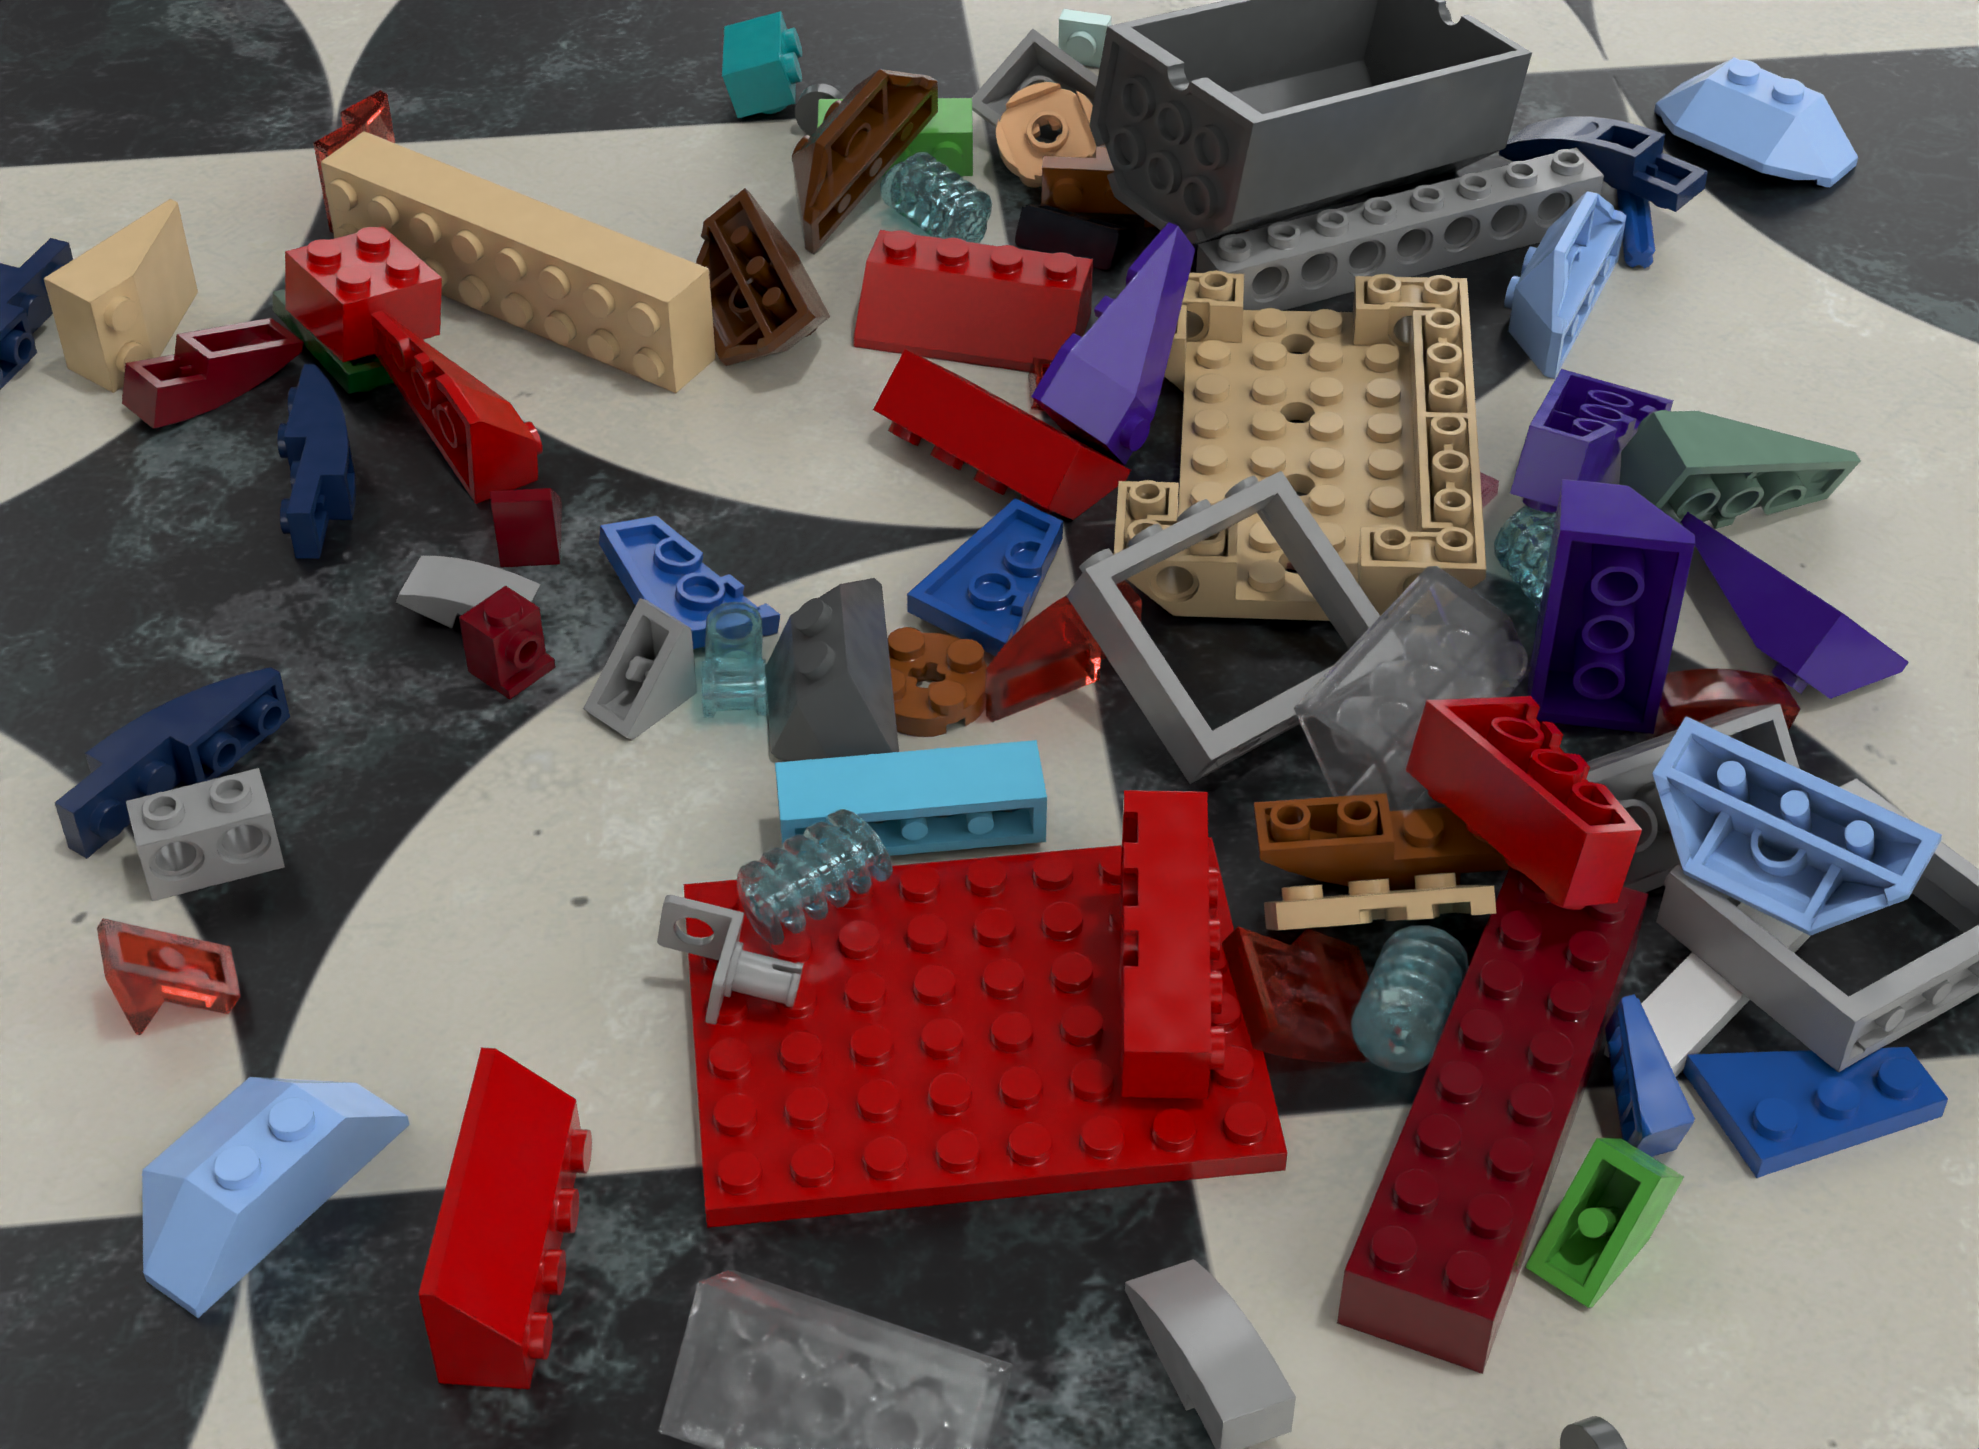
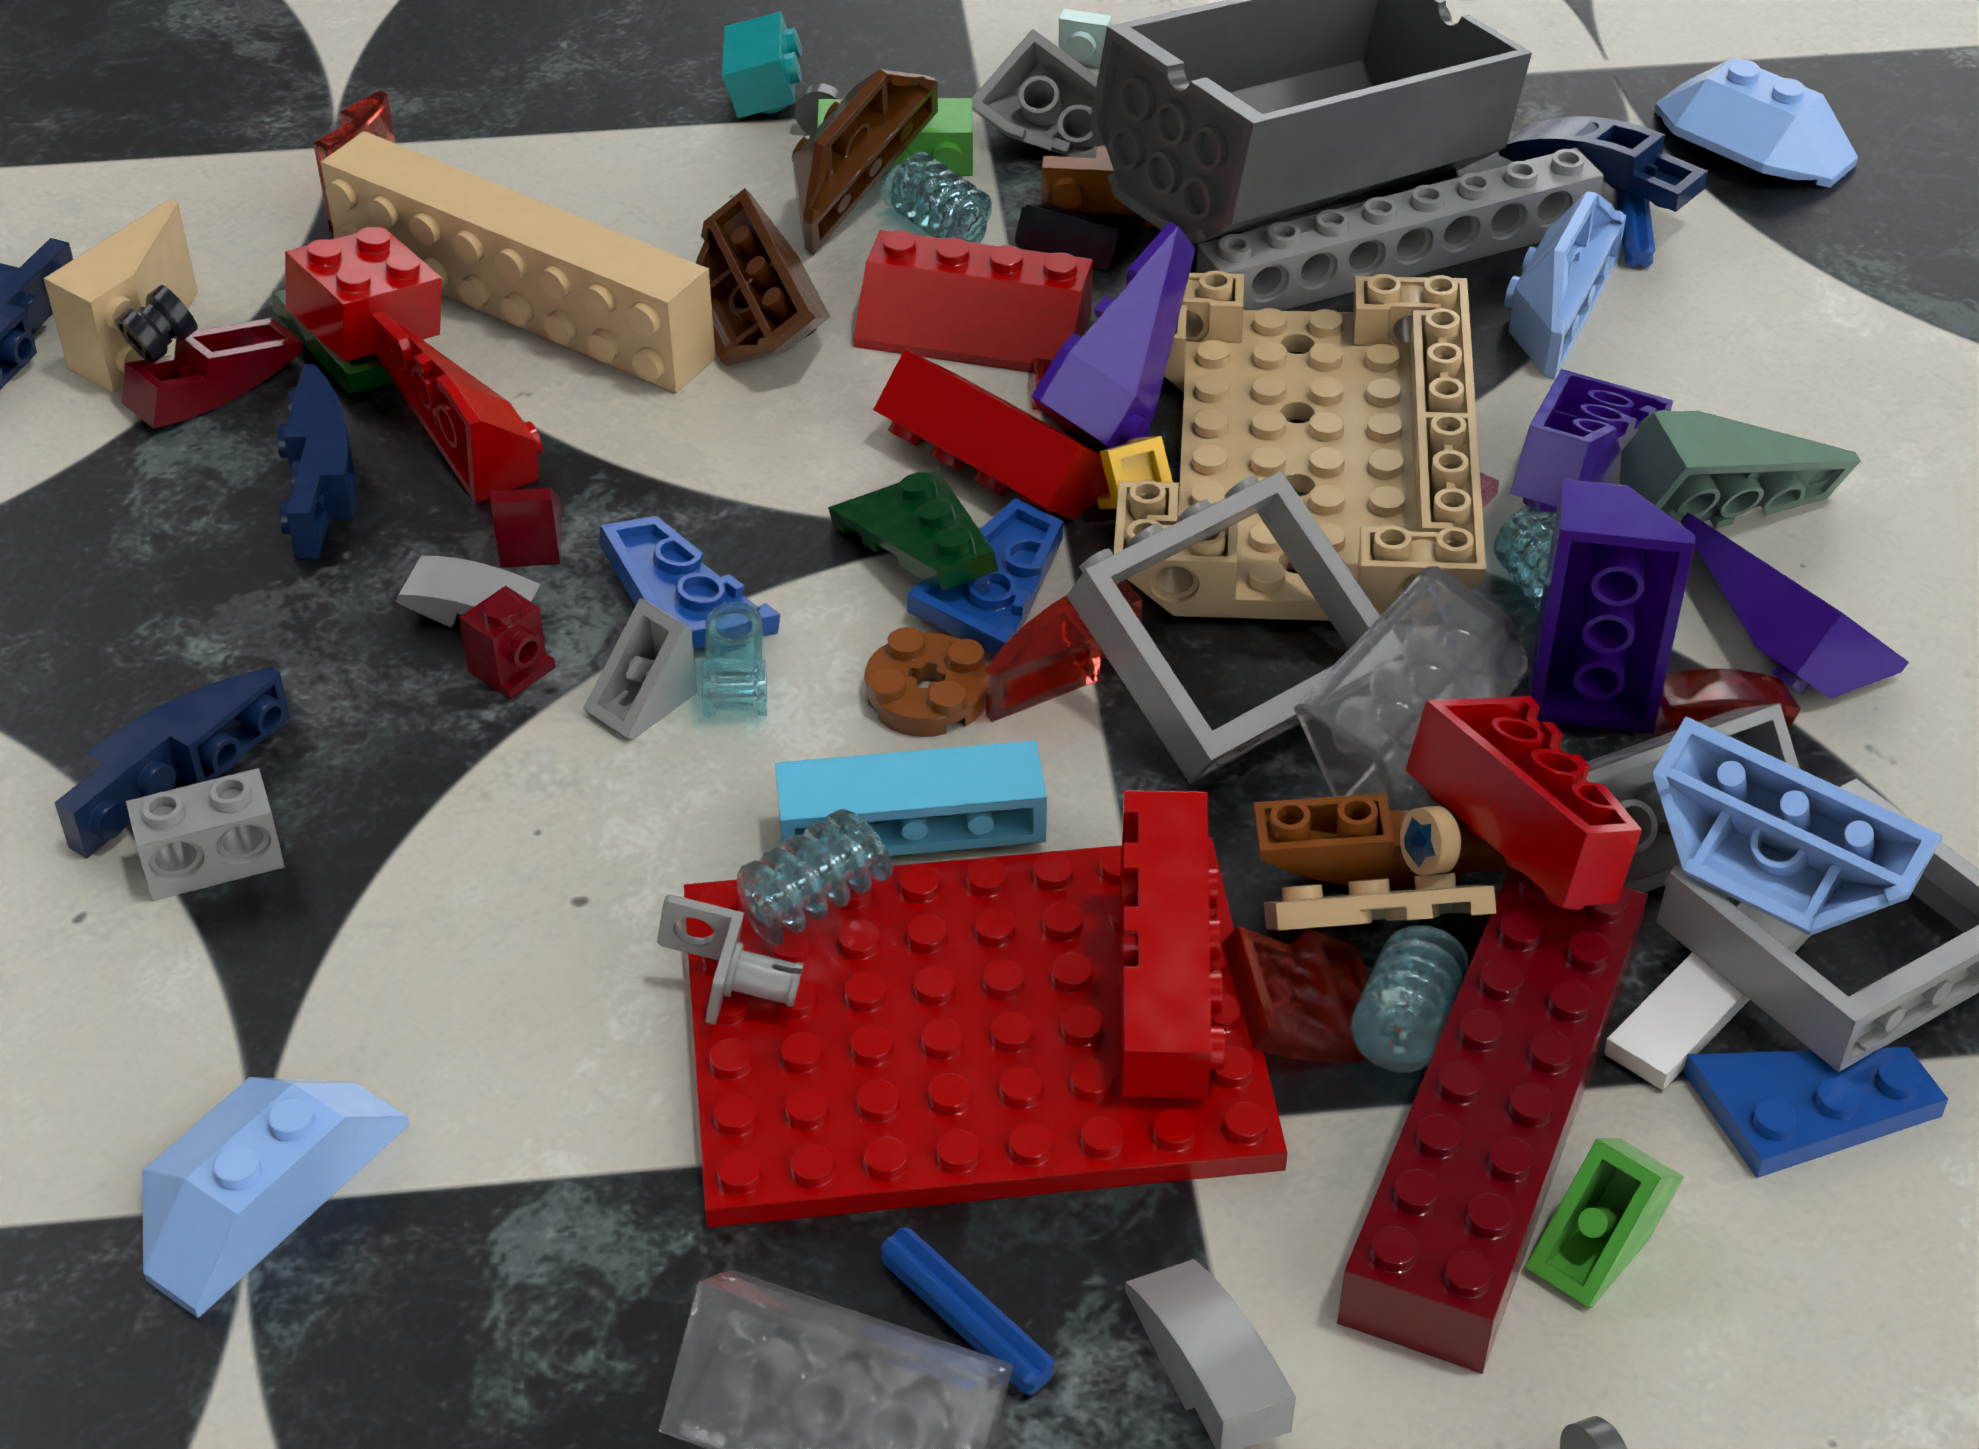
clear red slope [97,918,241,1035] -> none
red slope [418,1047,592,1390] -> none
dark grey wedge [766,578,899,762] -> none
light nougat plate [996,82,1096,188] -> none
blue slope [1605,994,1695,1157] -> none
none -> black wheel [115,285,198,365]
none -> dark green wing [828,469,998,591]
none -> blue axle [881,1227,1054,1395]
none -> yellow panel [1097,436,1173,509]
none -> tan tile [1400,806,1461,876]

